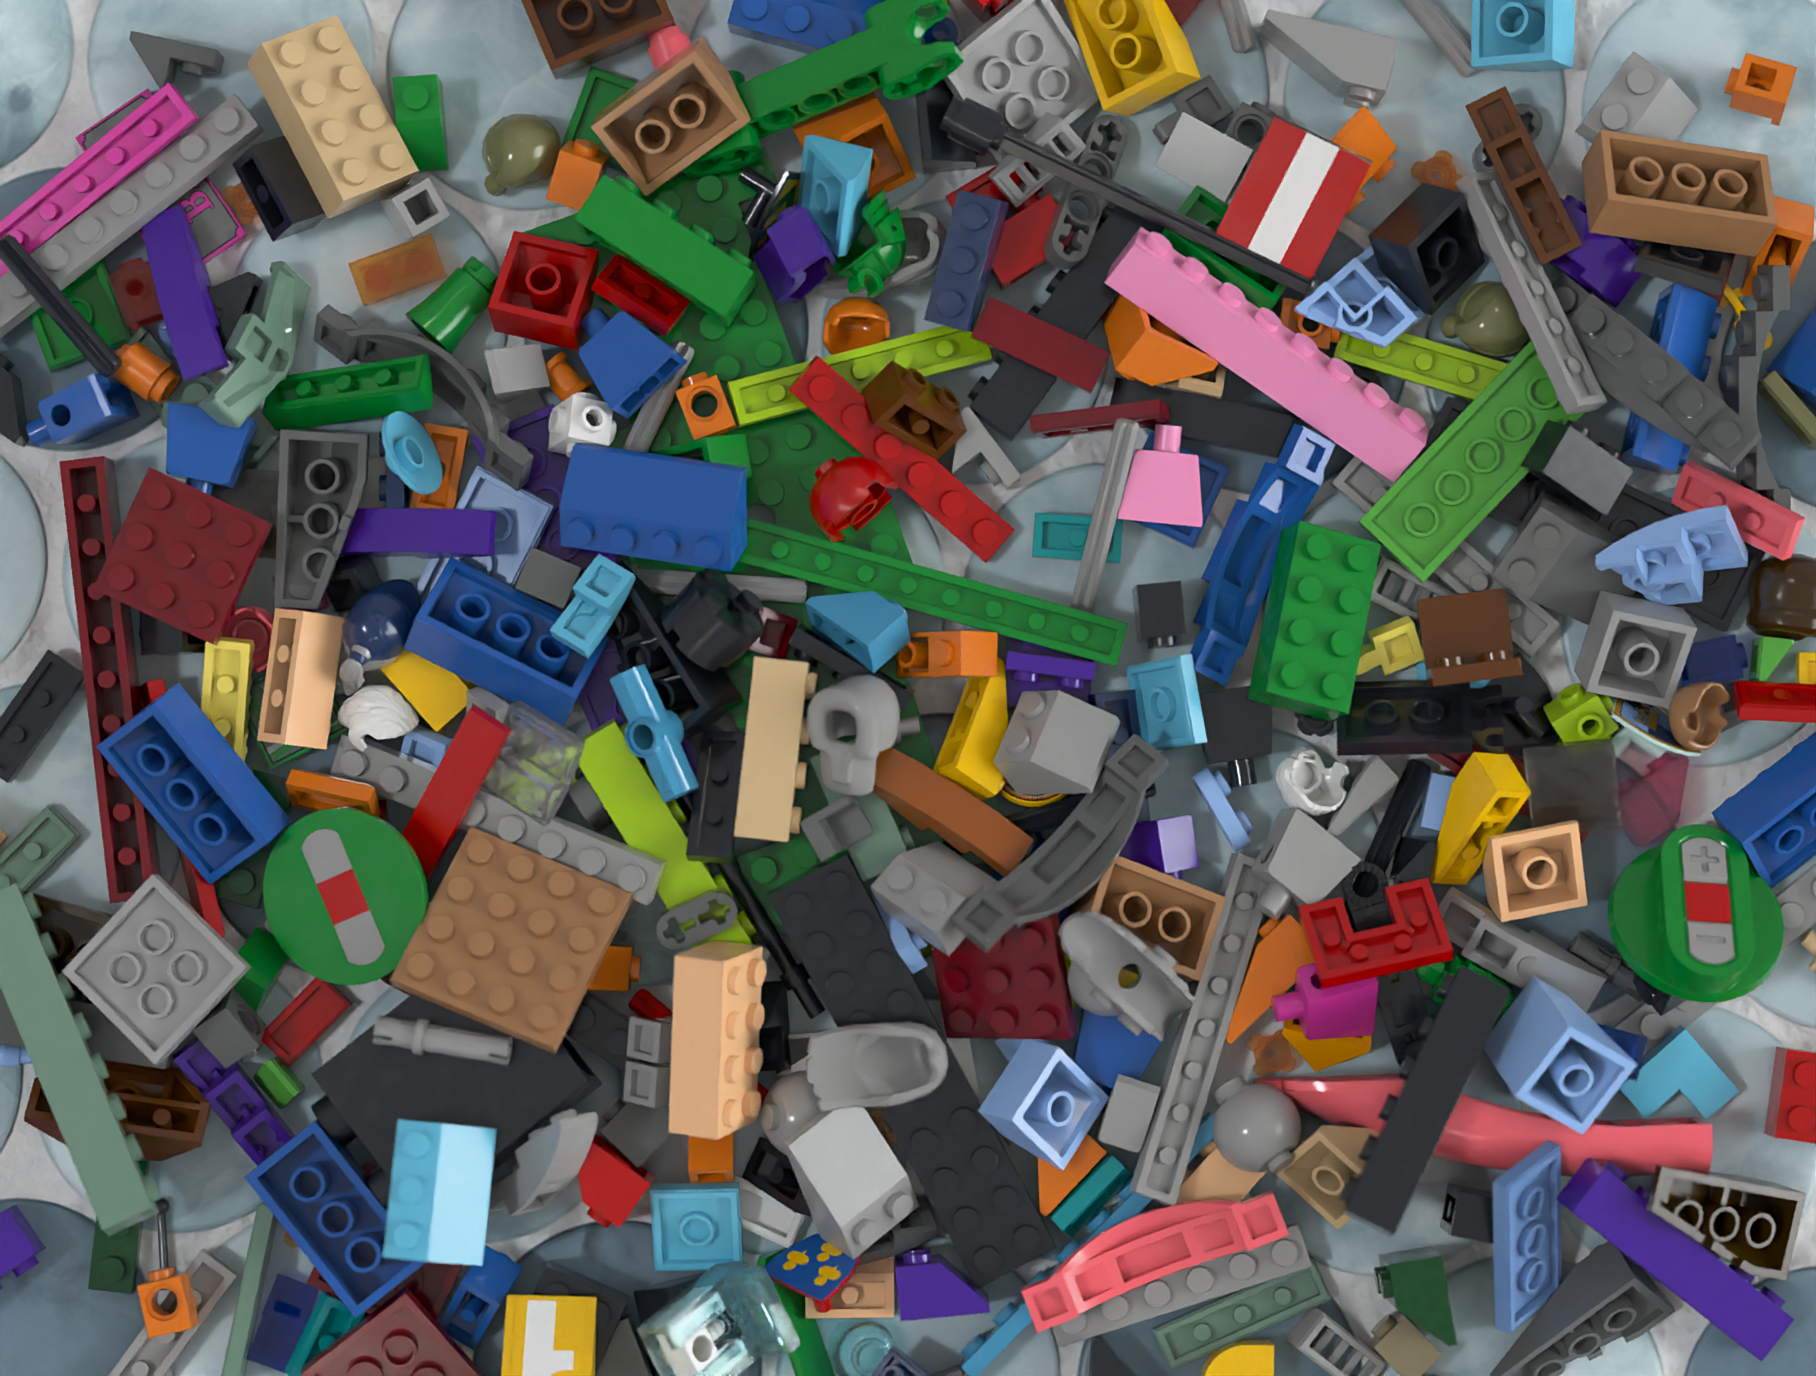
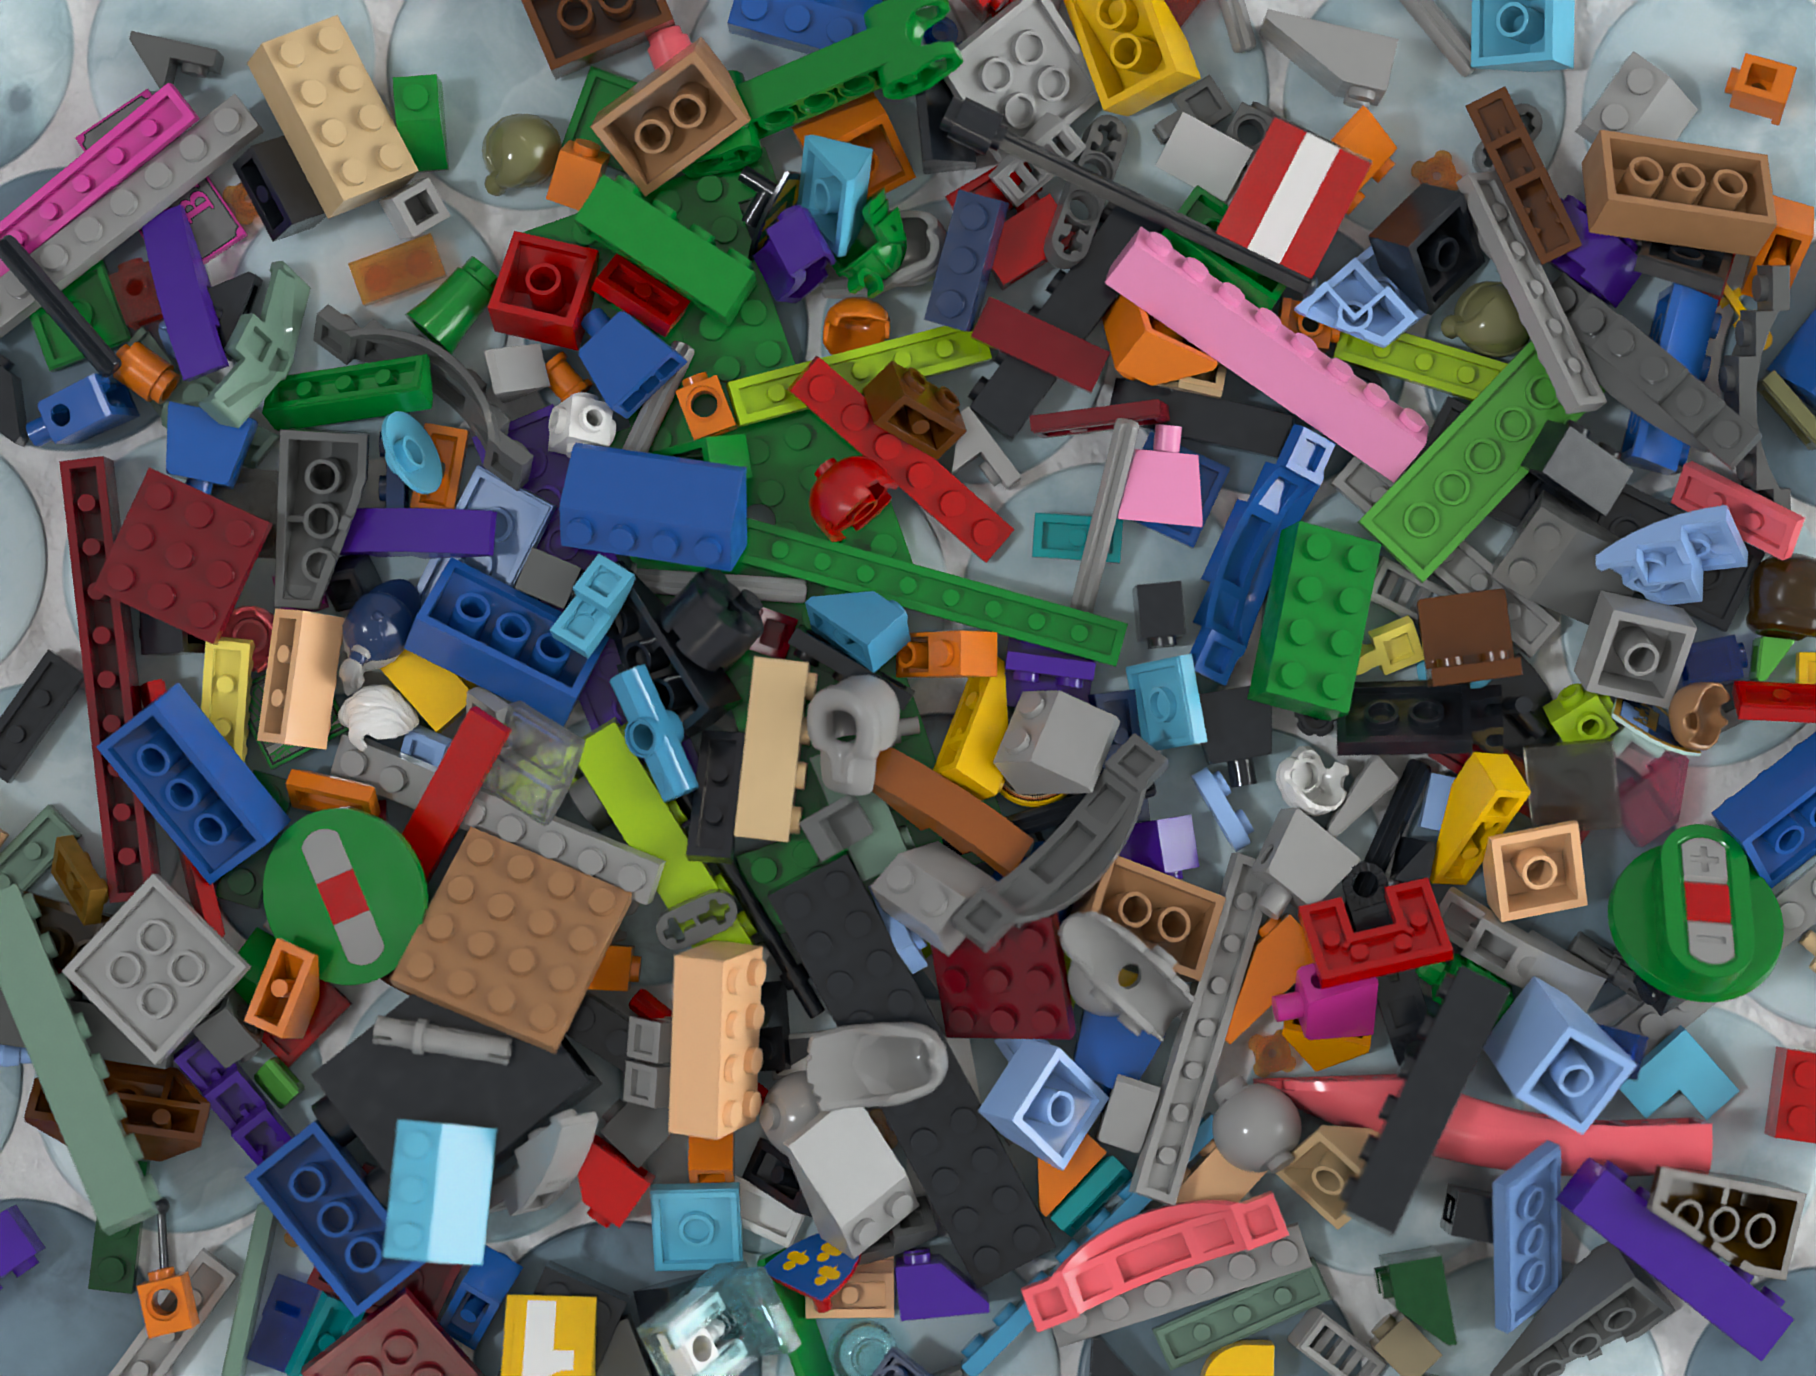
none -> pearl gold plate [51,835,109,926]
none -> orange slope [244,938,320,1038]

